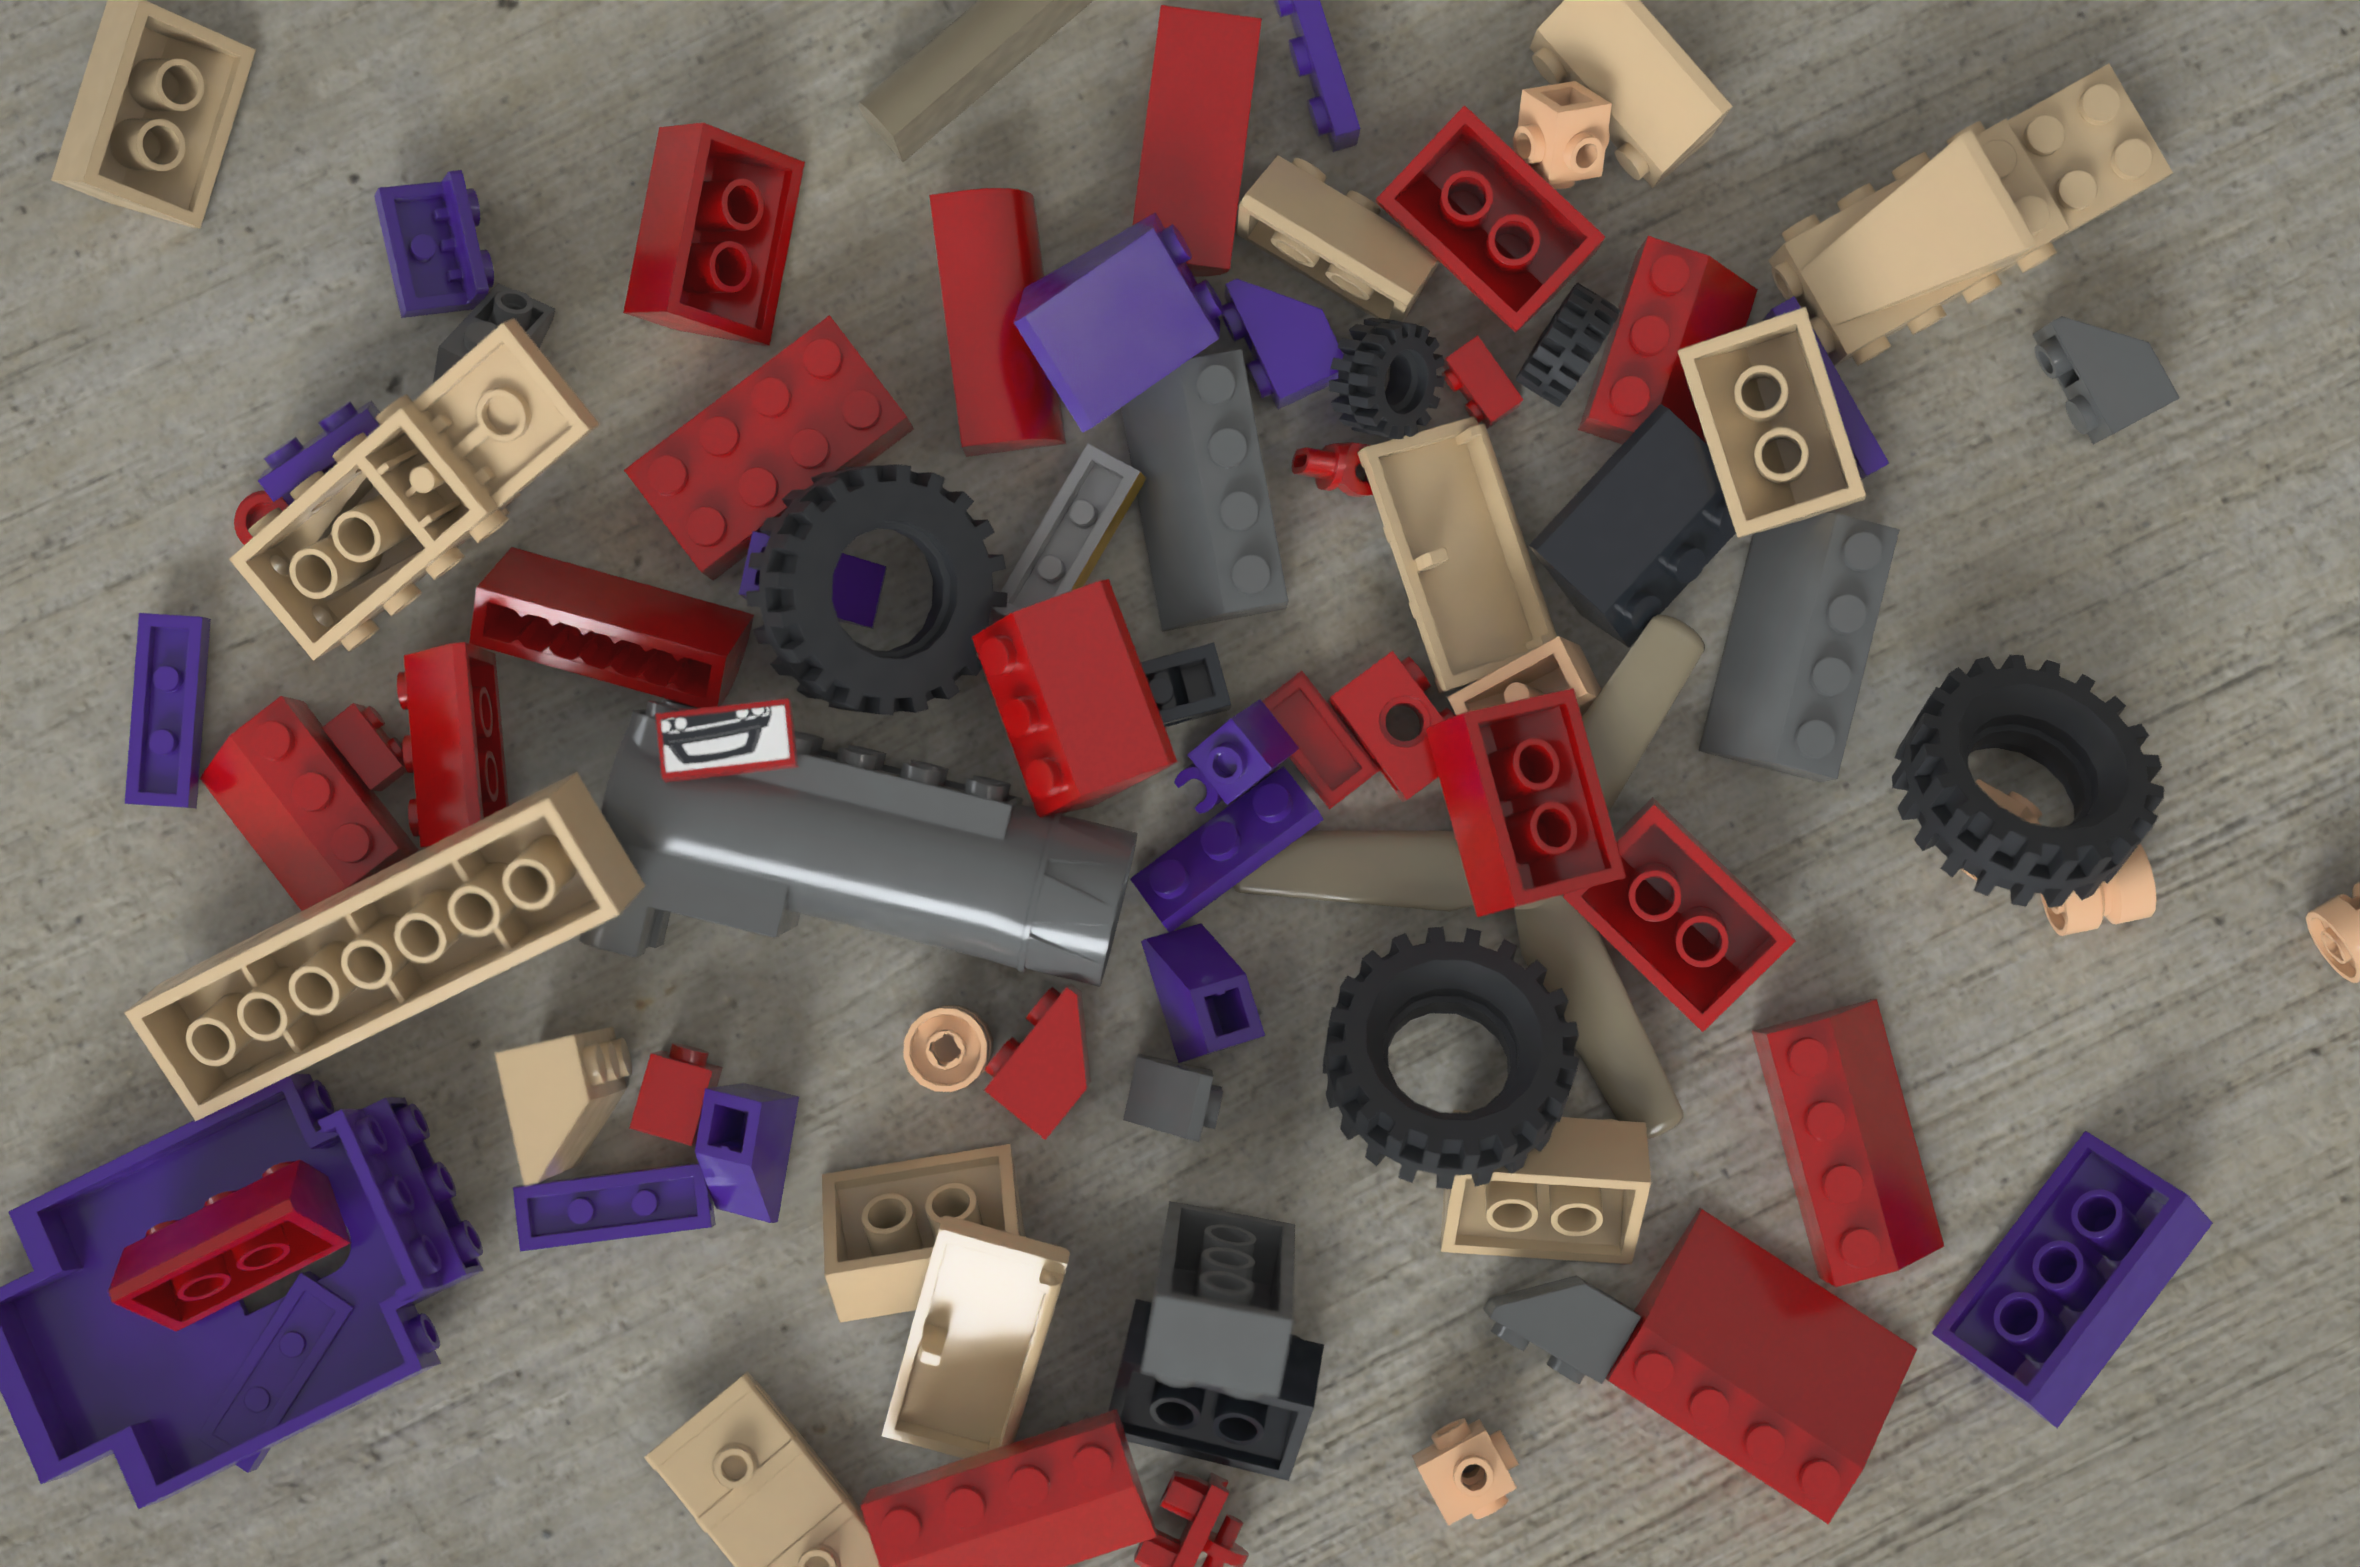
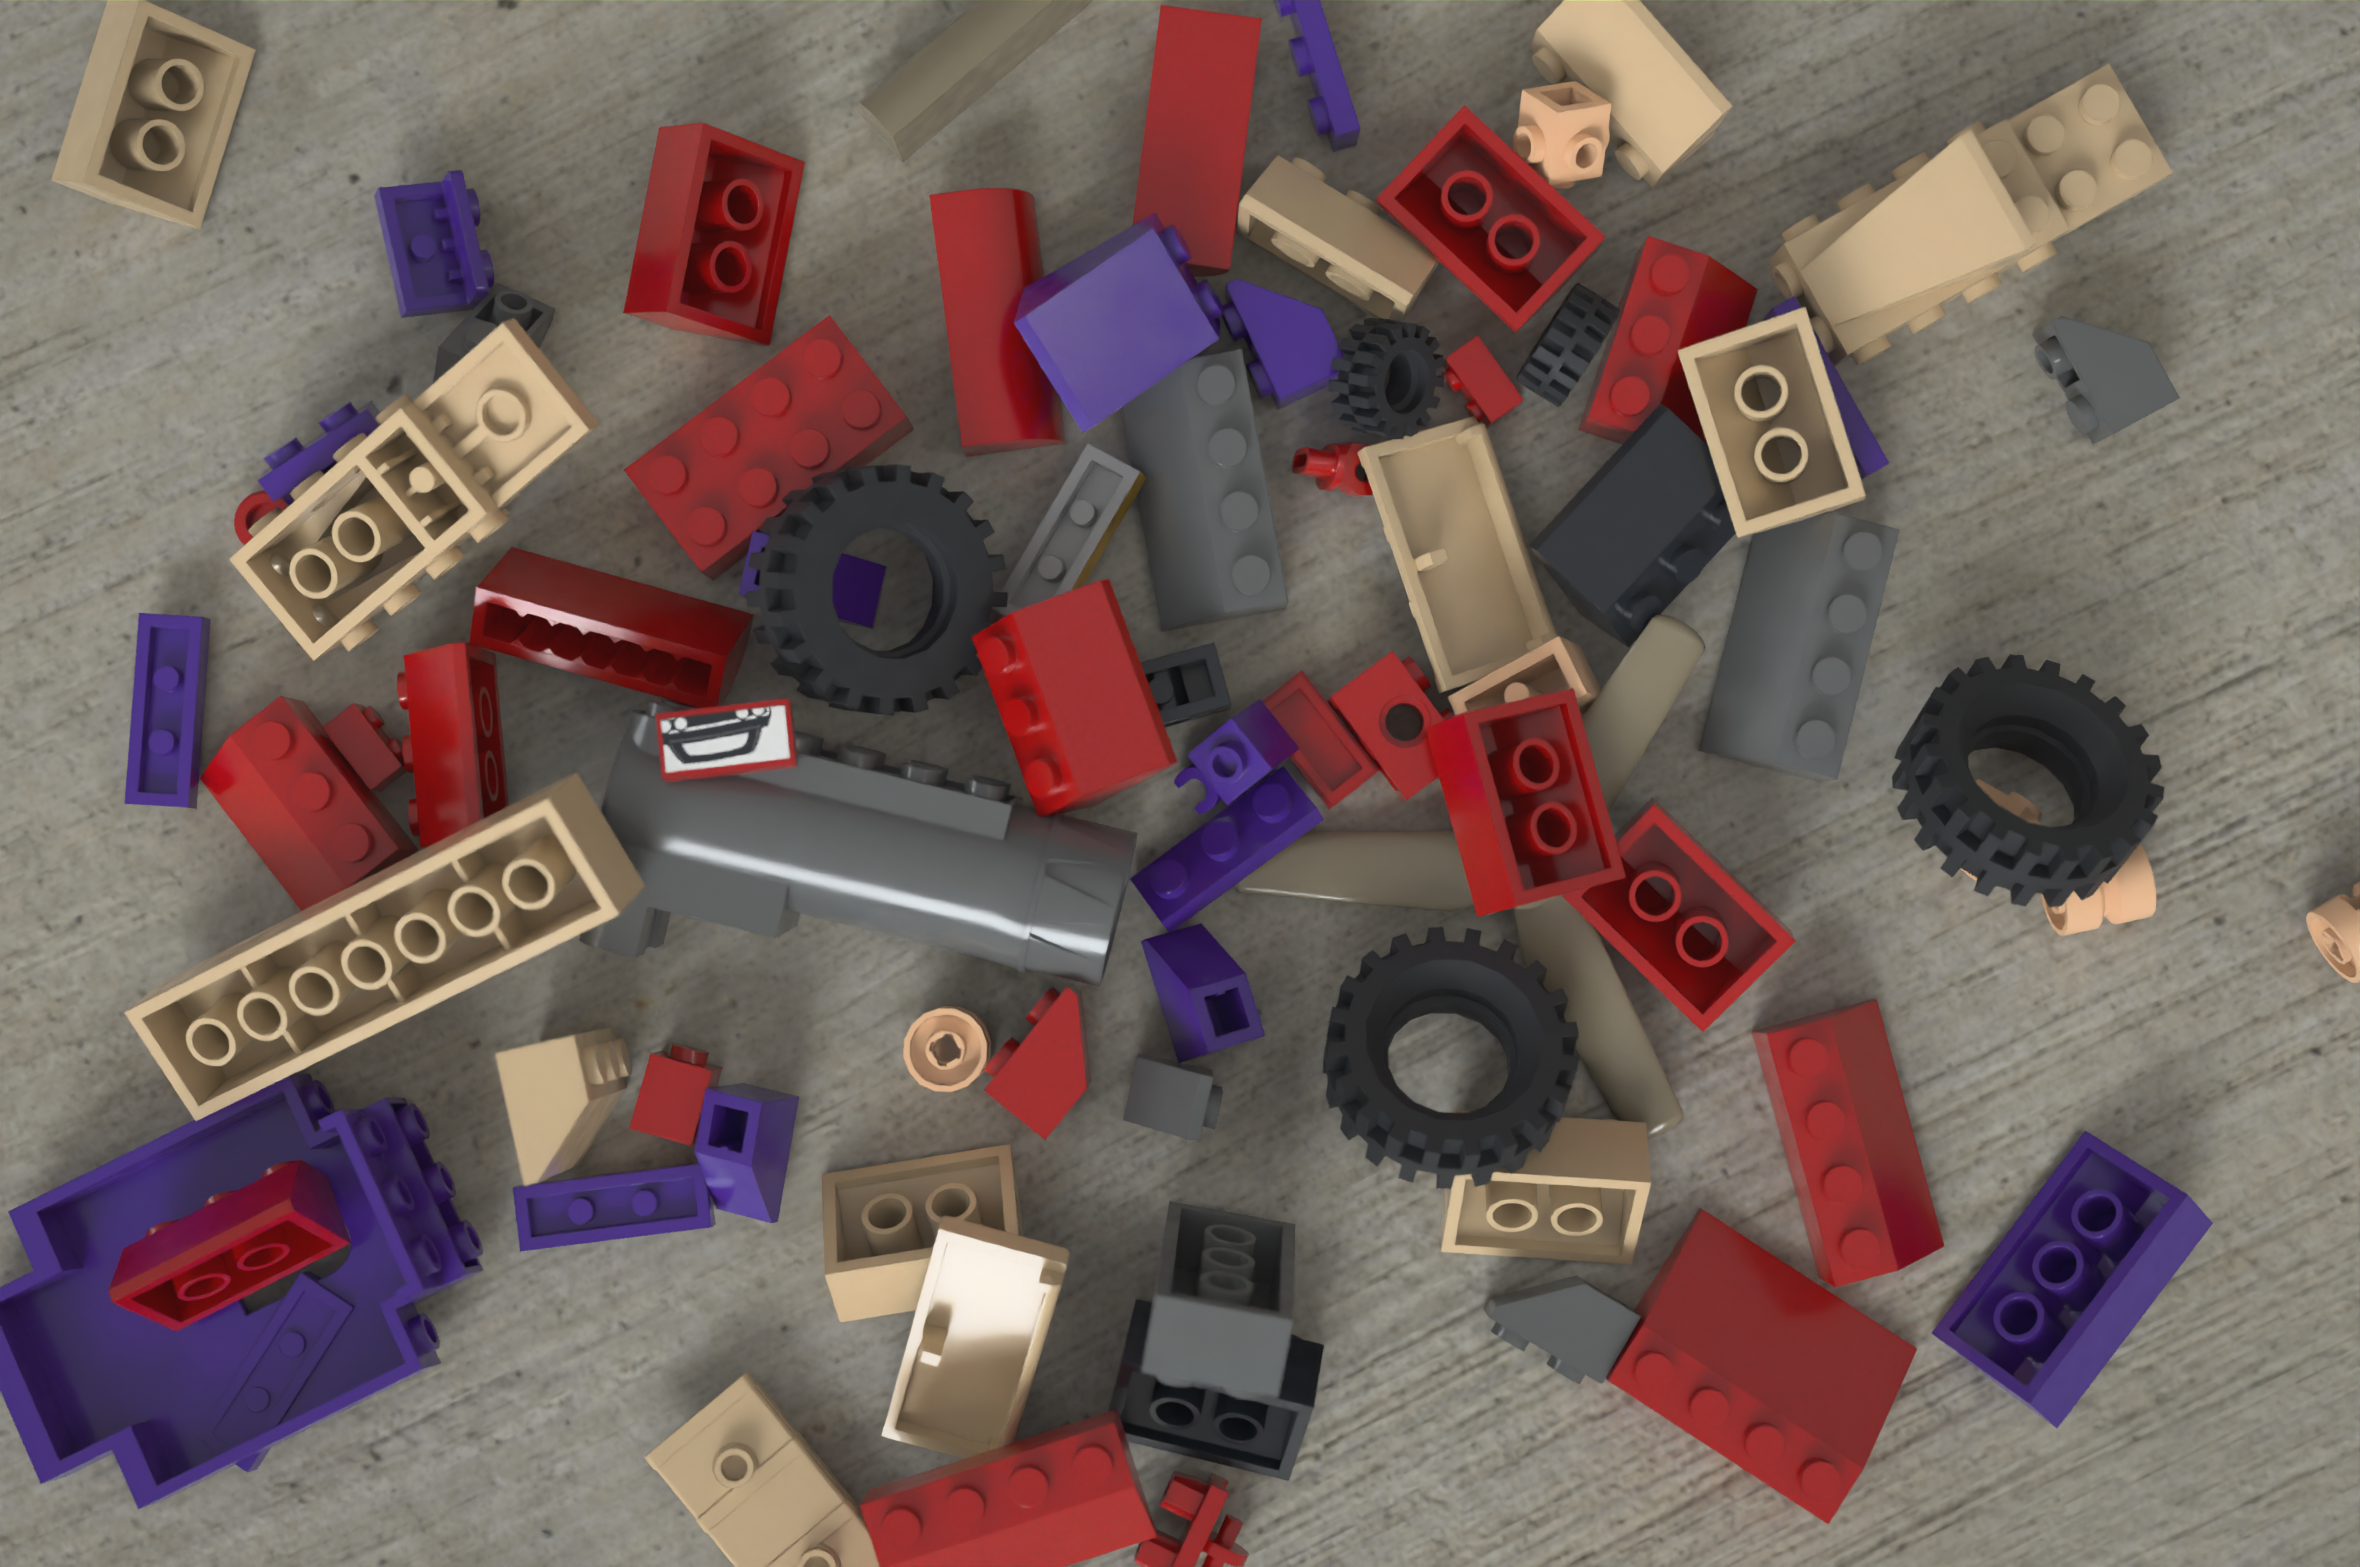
light nougat brick [1412,1419,1519,1526] -> none

